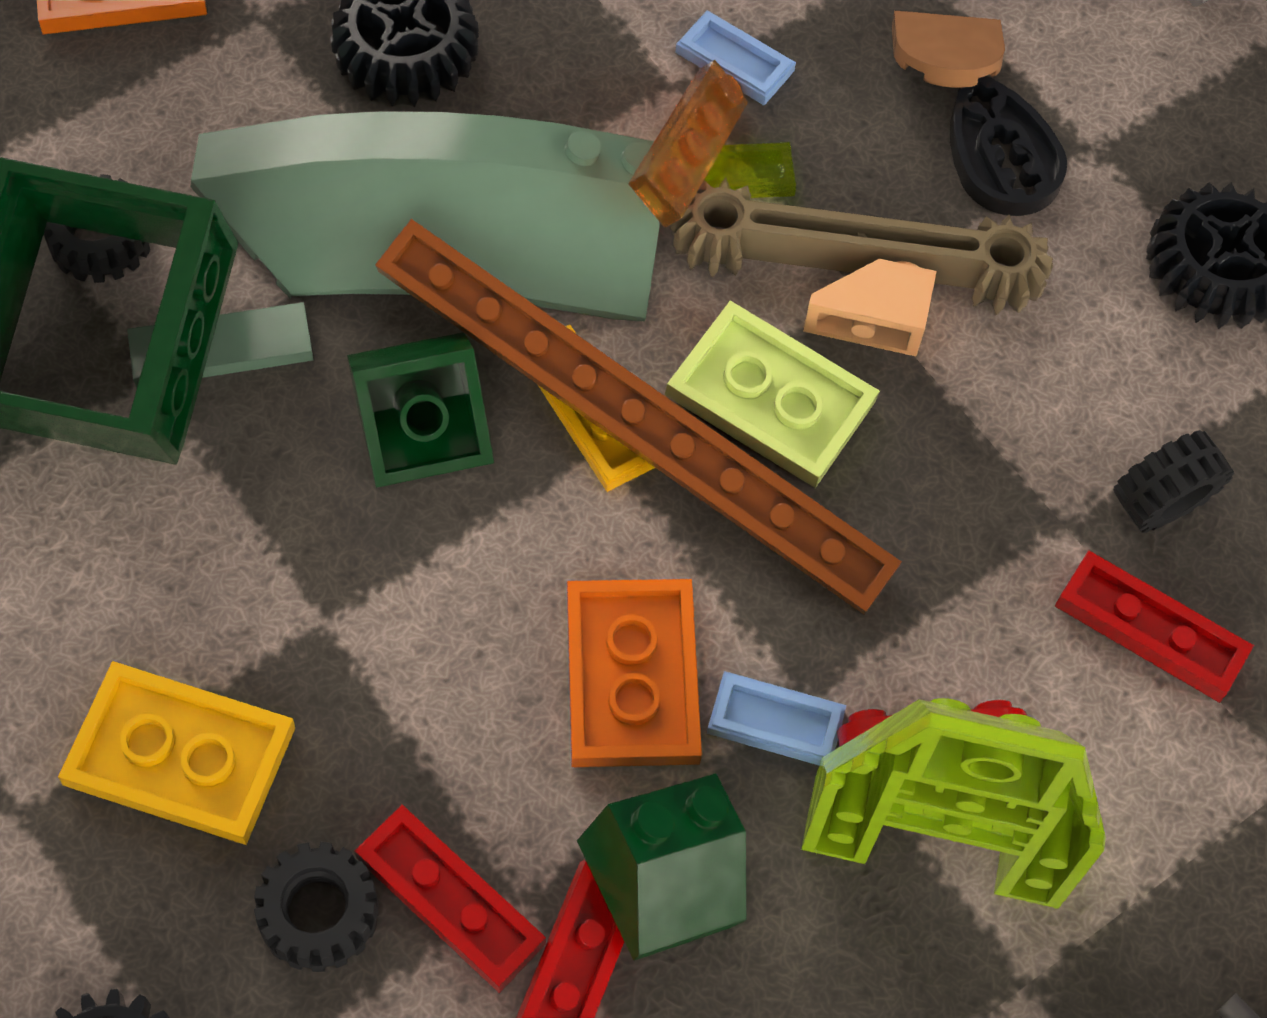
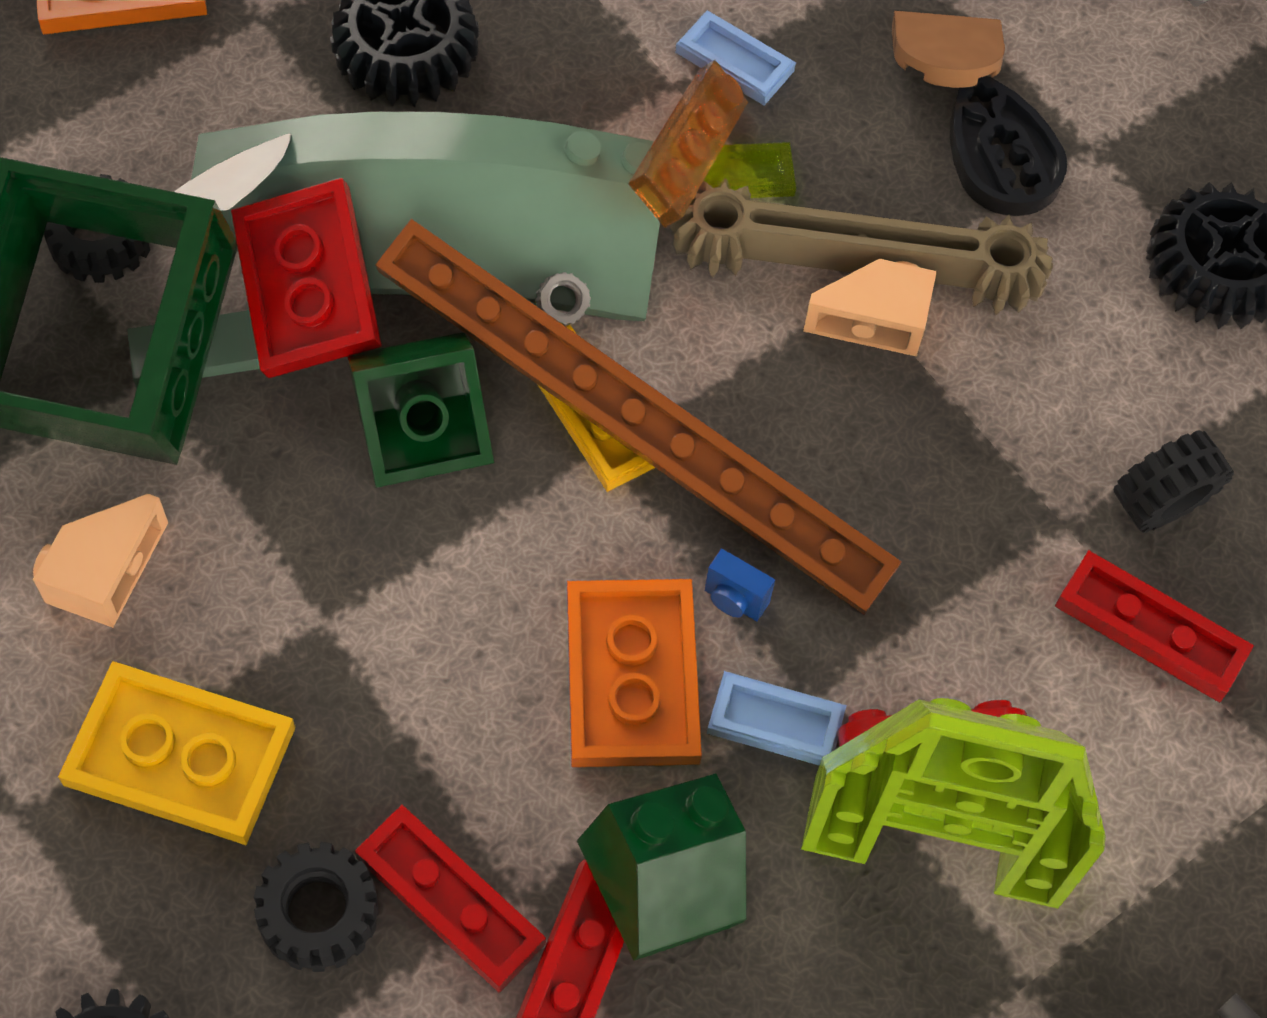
yellowish green plate [665,300,880,488] -> none
none -> light nougat slope [33,494,168,628]
none -> white sticker [174,134,291,210]
none -> red plate [231,178,382,379]
none -> light grey axle [535,272,591,326]
none -> blue plate [704,548,775,621]

